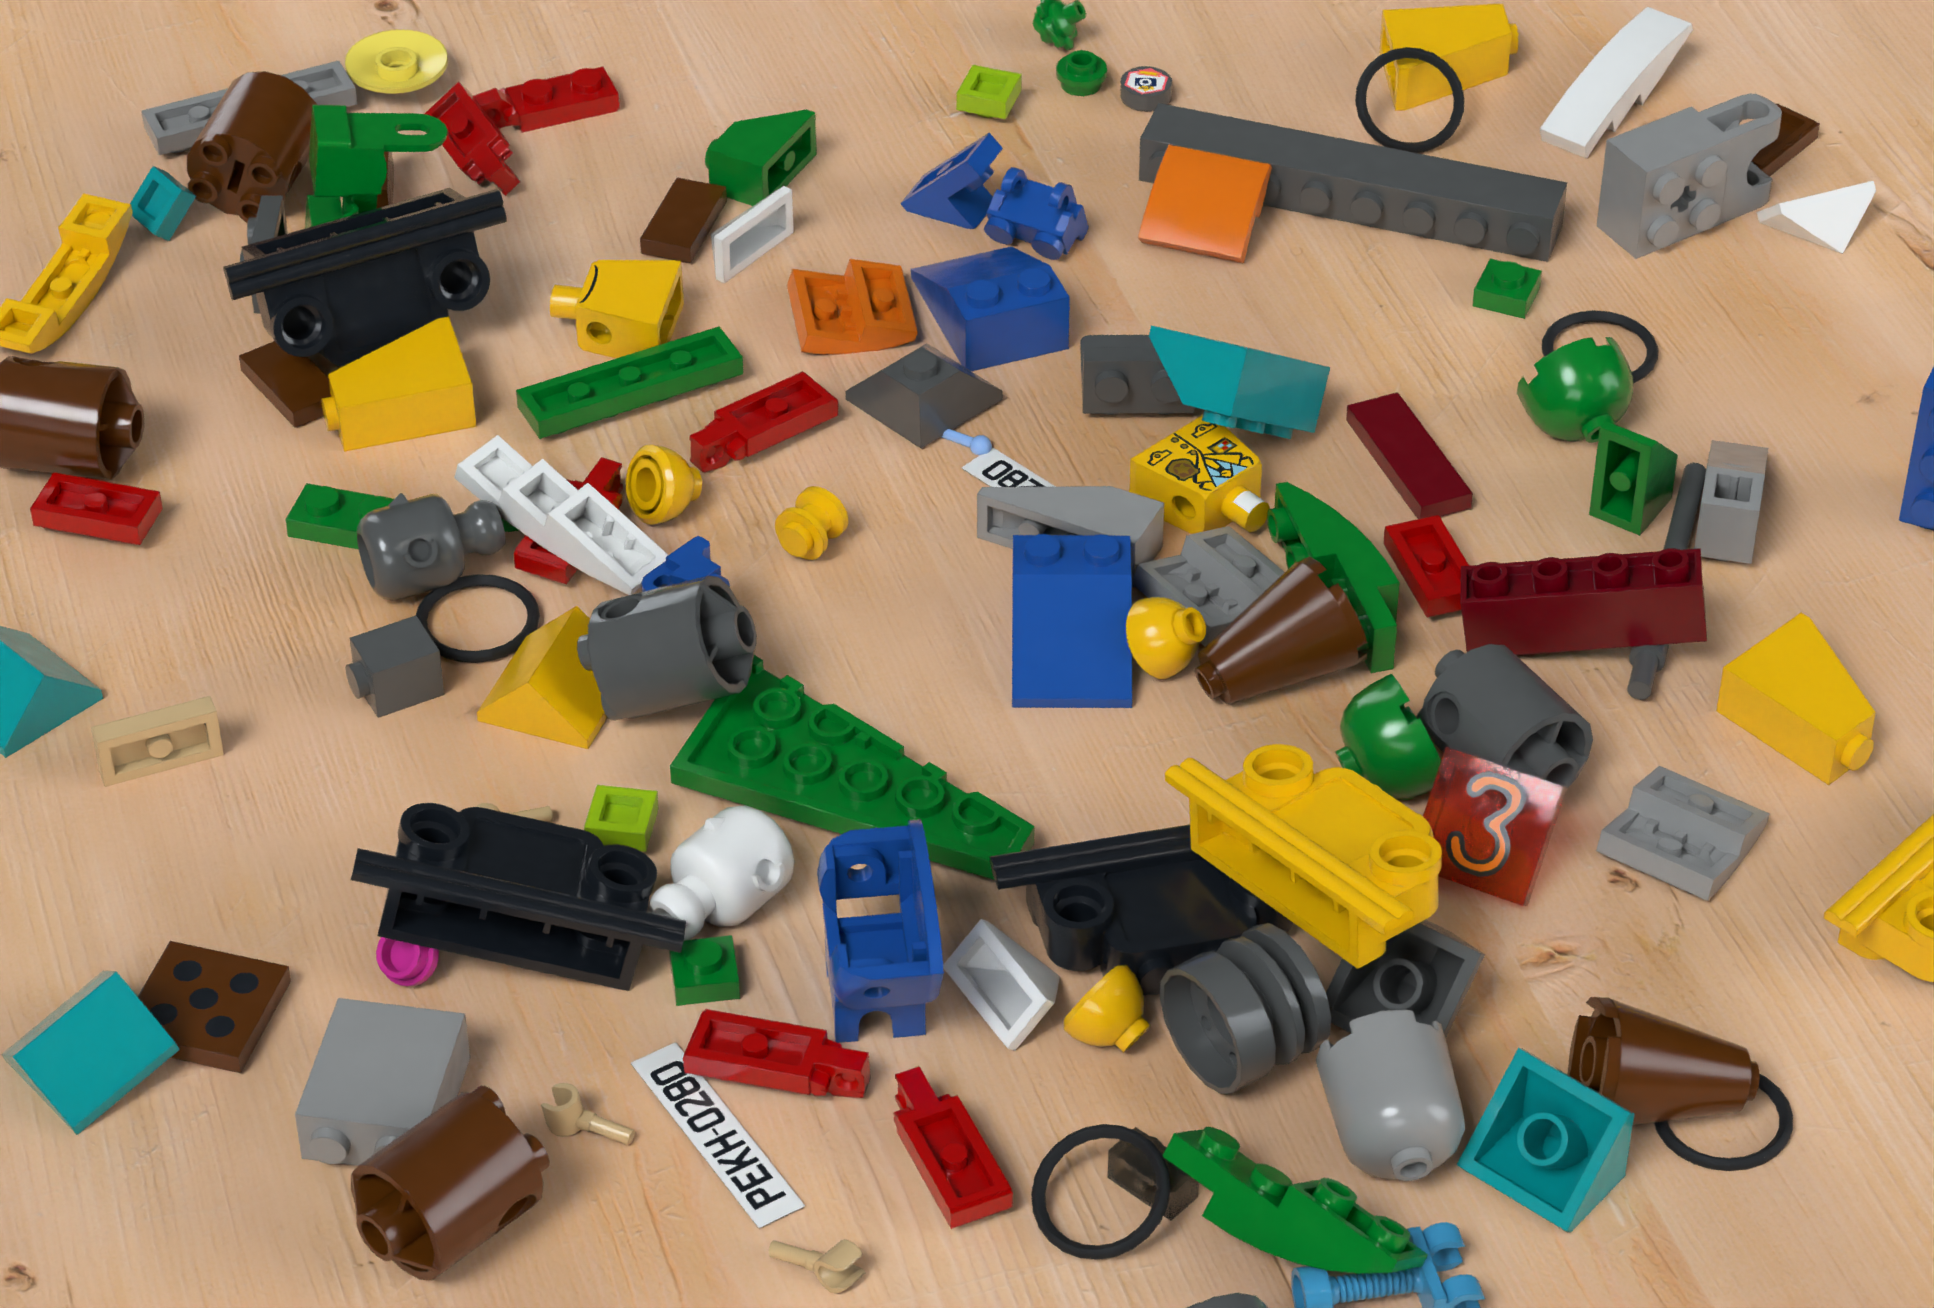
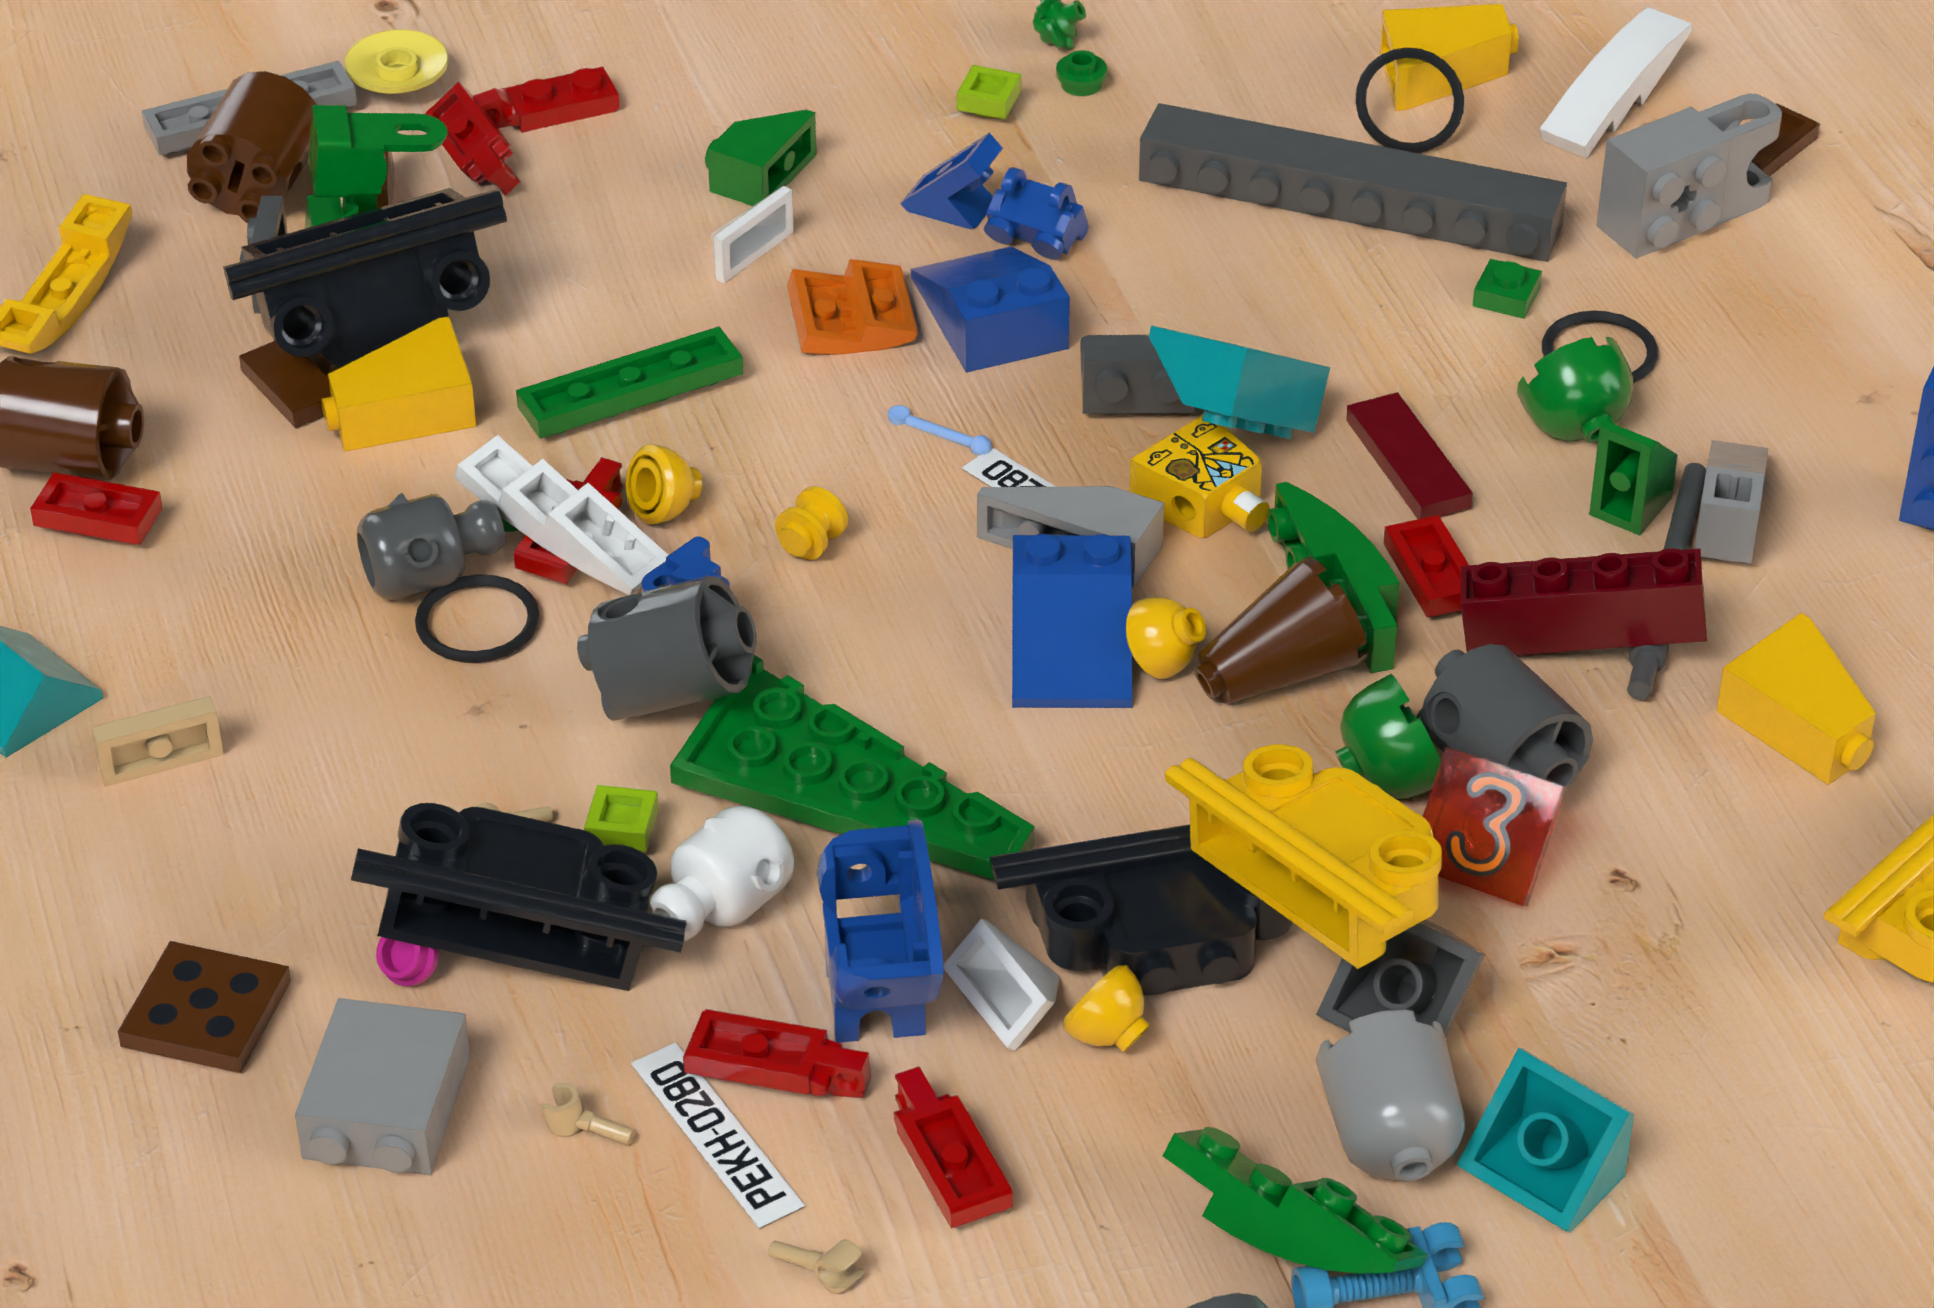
teal slope [1,971,180,1135] -> none
teal plate [130,166,196,241] -> none
green plate [285,483,394,550] -> none
dark grey brick [345,615,444,718] -> none
reddish brown cylinder [351,1086,550,1280] -> none
yellow slope [477,606,608,749] -> none
yellow torso [550,260,684,358] -> none
reddish brown tile [640,177,727,263] -> none
green plate [669,935,740,1006] -> none
red hinge [689,371,838,473] -> none
dark grey slope [845,343,1003,448] -> none
black tyre [1031,1124,1171,1260] -> none
clear smoke piece [1107,1127,1199,1221] -> none
tile [1120,66,1172,111] -> none
light grey slope [1132,526,1285,646] -> none
orange slope [1138,145,1272,263] -> none
dark grey wheel [1160,923,1331,1094] -> none
reddish brown cone [1567,997,1759,1125] -> none
light grey slope [1596,766,1770,901] -> none
black tyre [1654,1073,1793,1171] -> none
white slope [1757,181,1876,254] -> none

